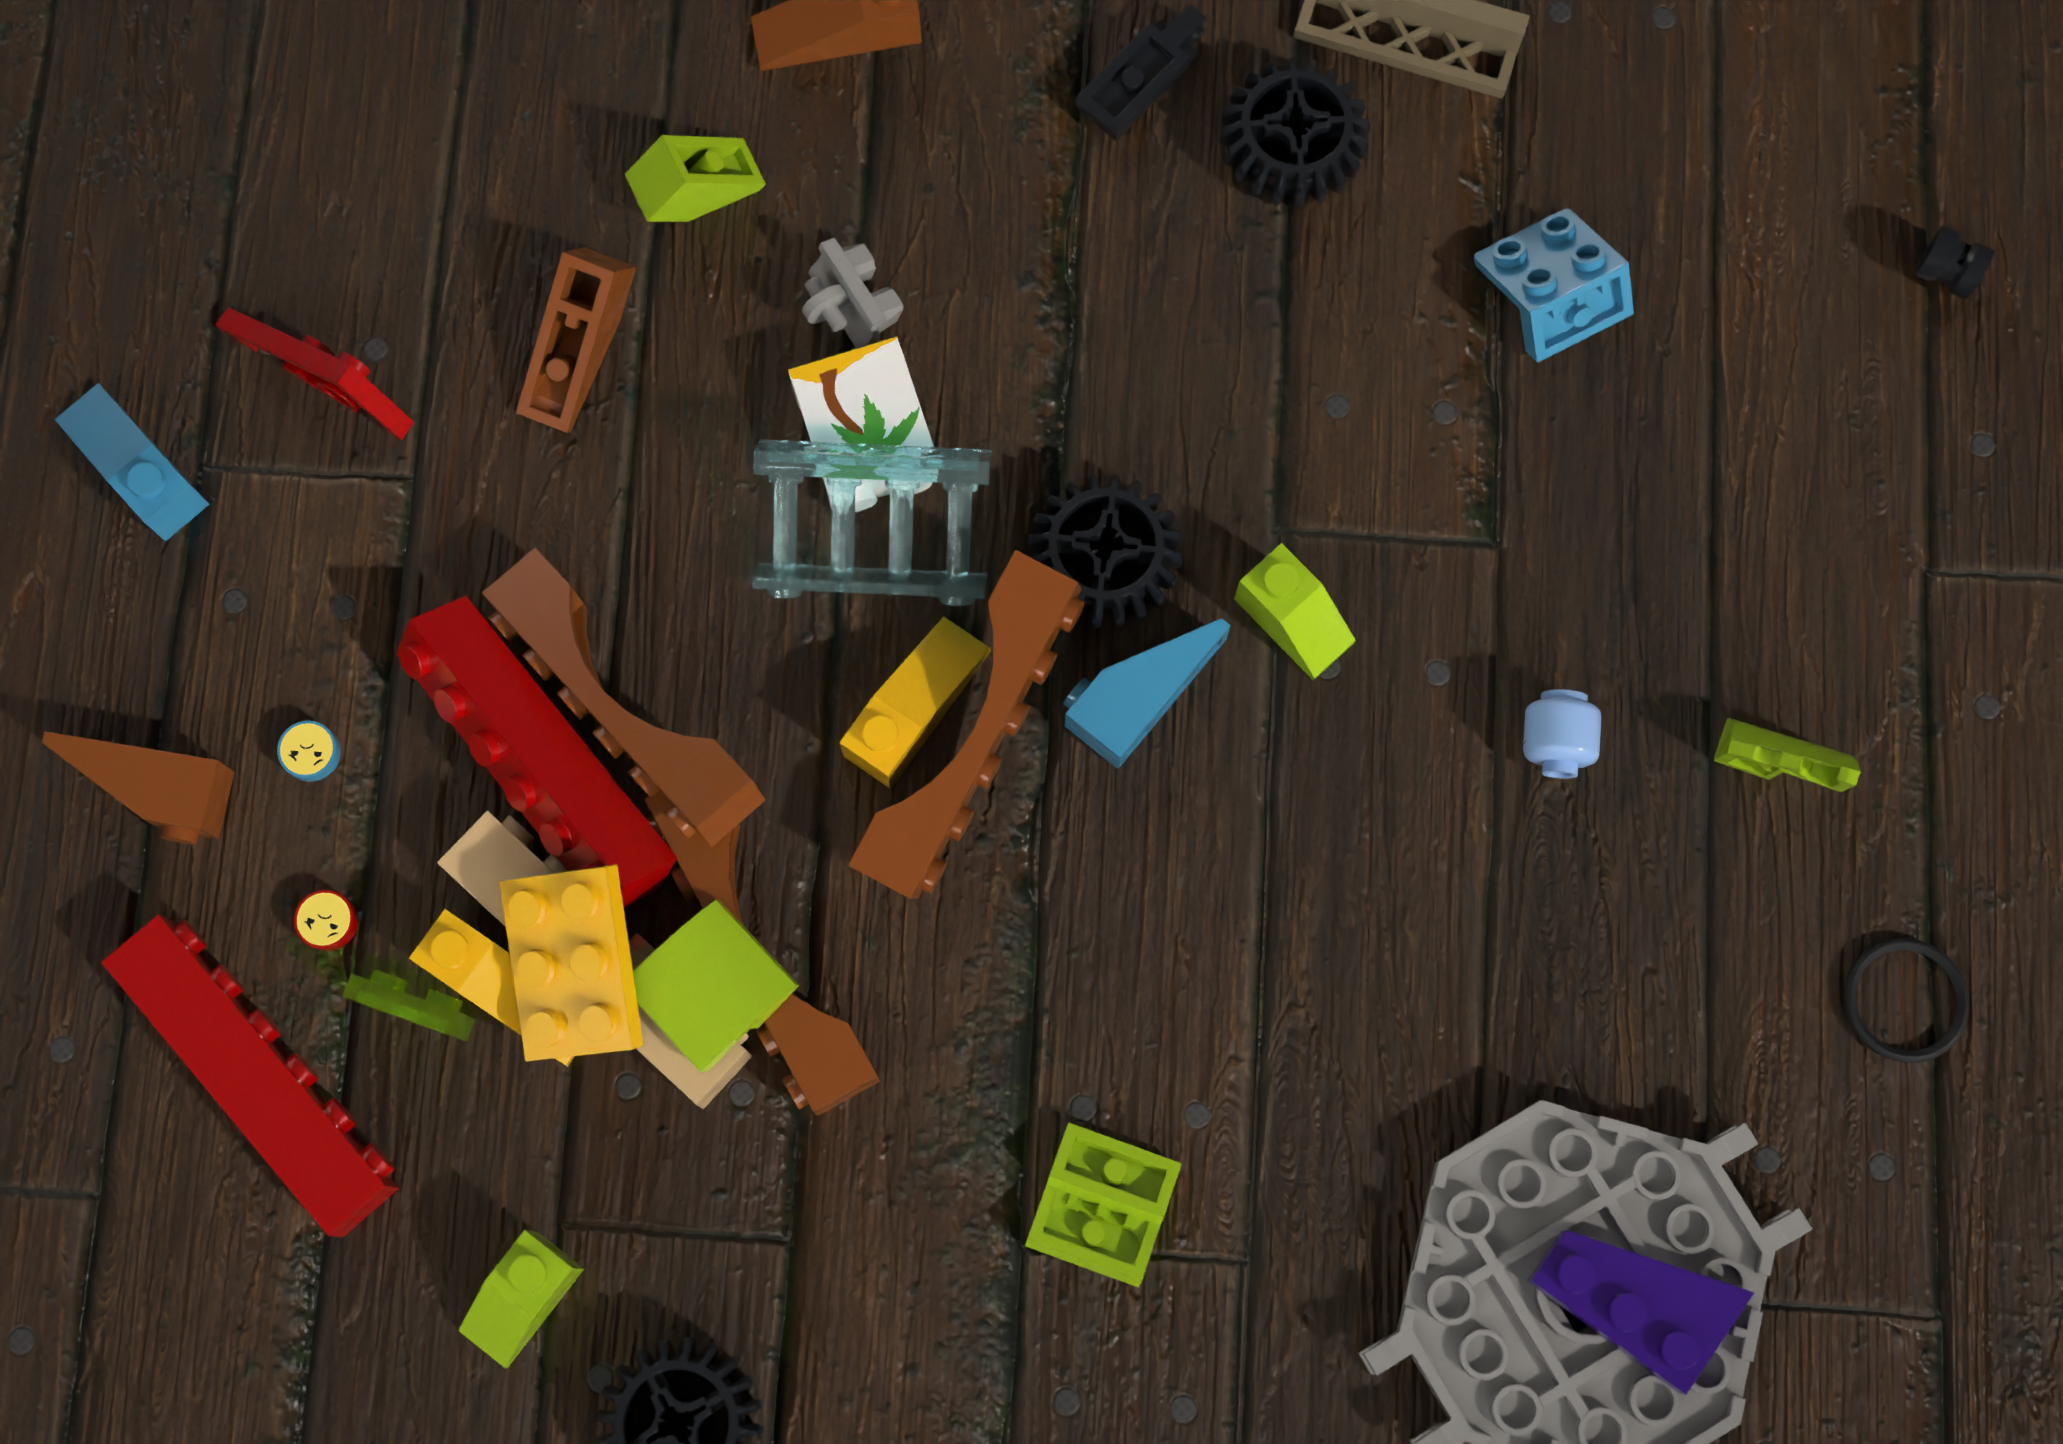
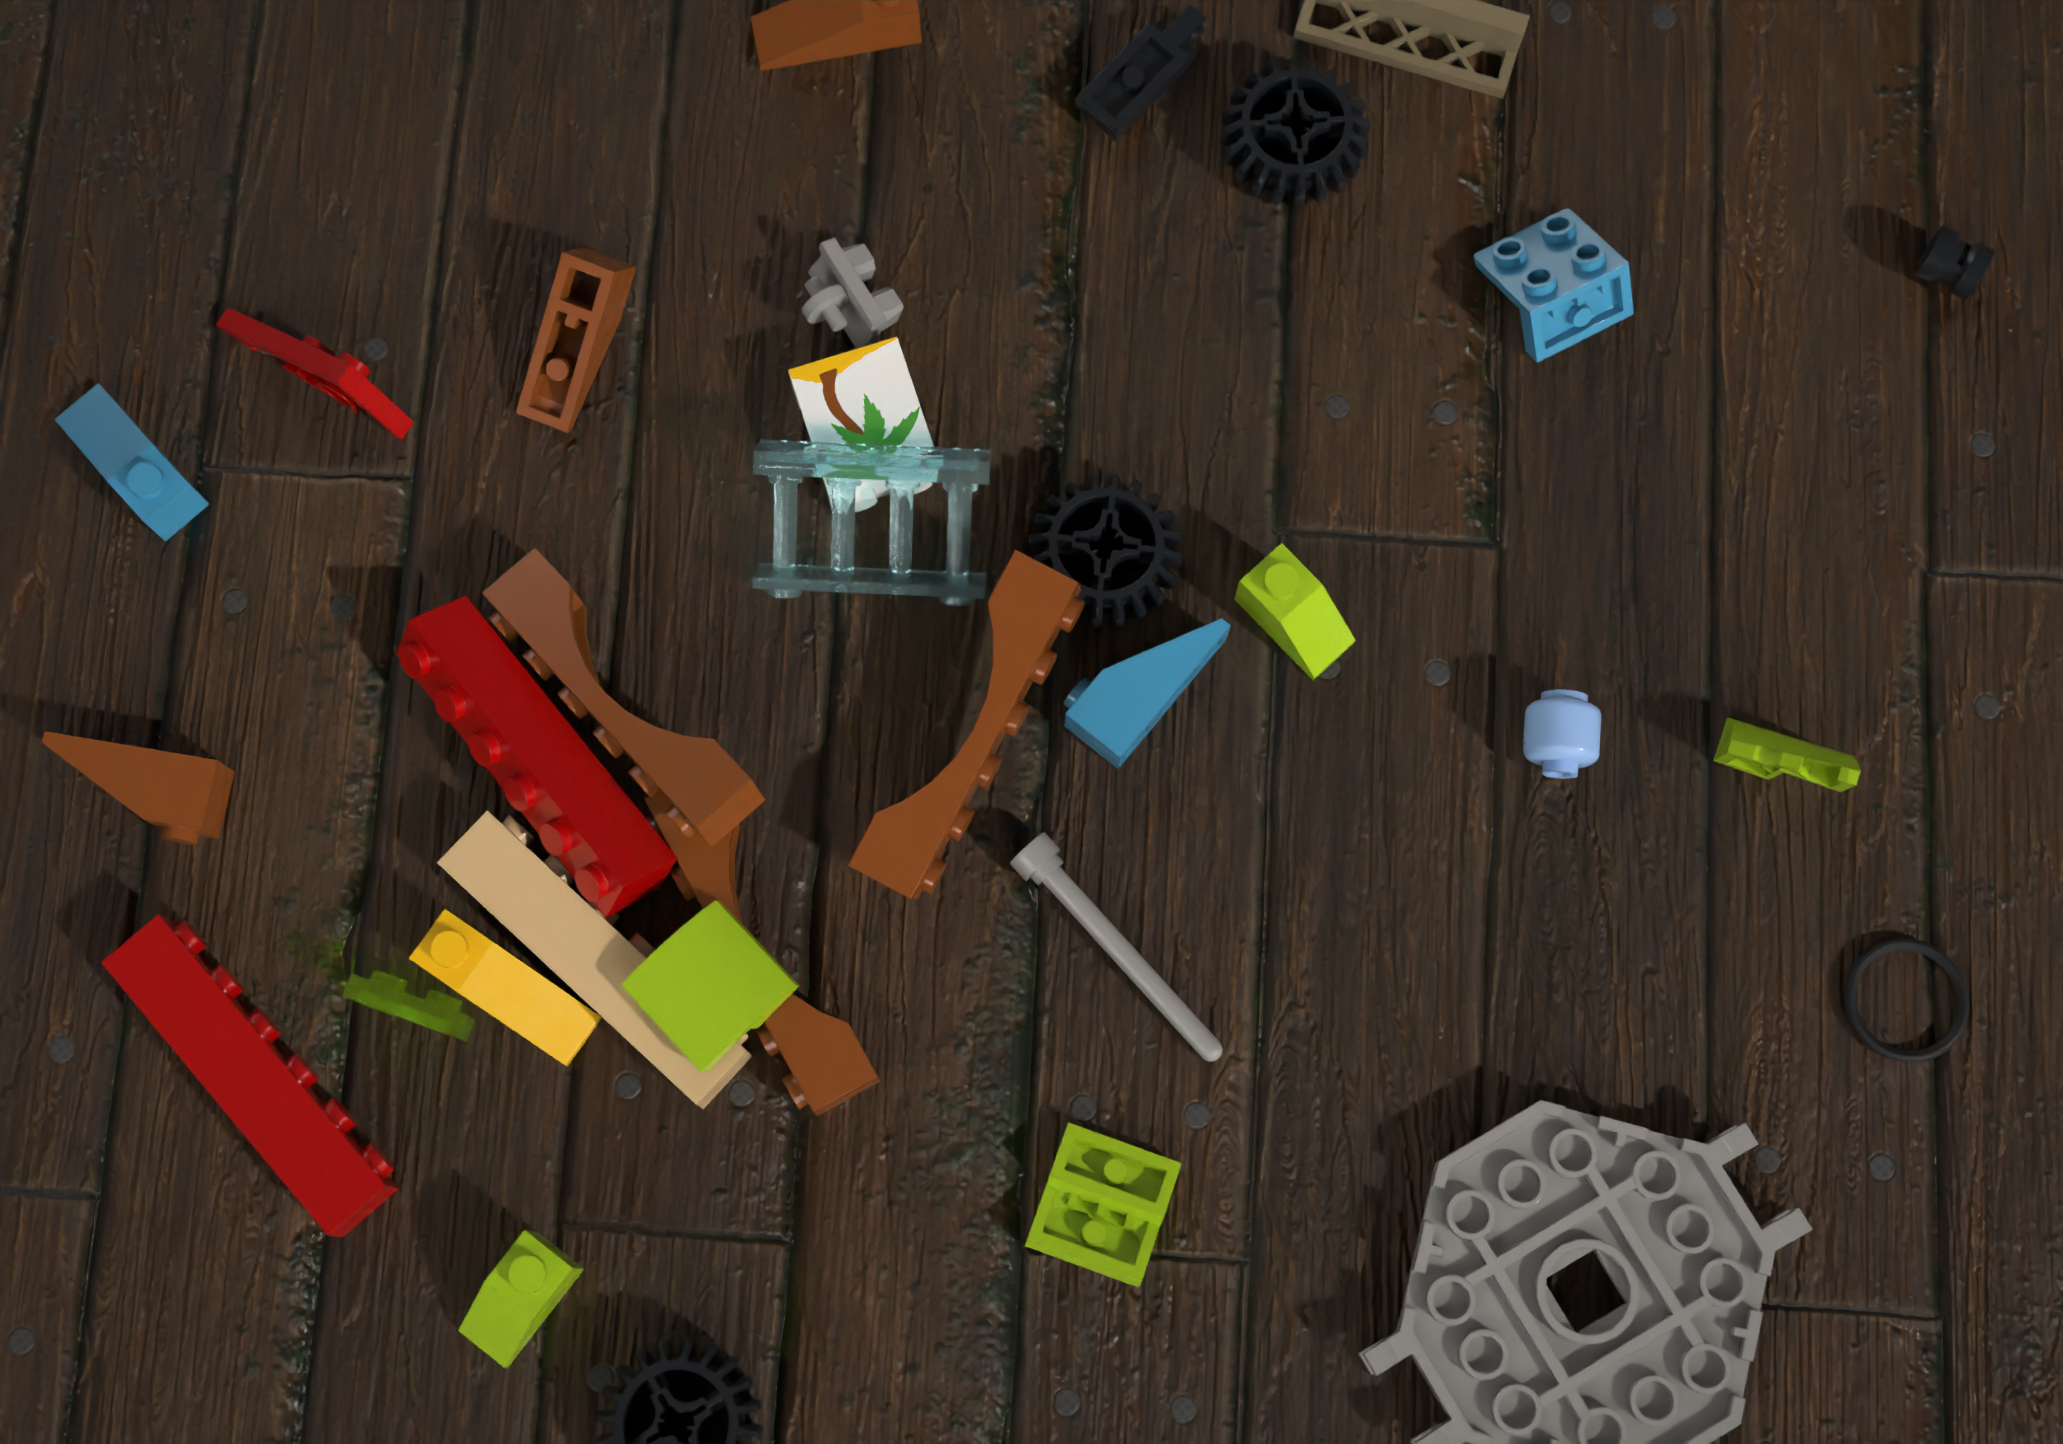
light yellow tile [277,721,341,782] -> none
light yellow tile [294,890,358,951] -> none
yellow plate [499,865,644,1061] -> none
lime slope [625,135,766,222] -> none
yellow slope [839,616,991,789] -> none
dark purple wing [1527,1230,1754,1395] -> none
none -> light grey piece [1010,832,1223,1062]

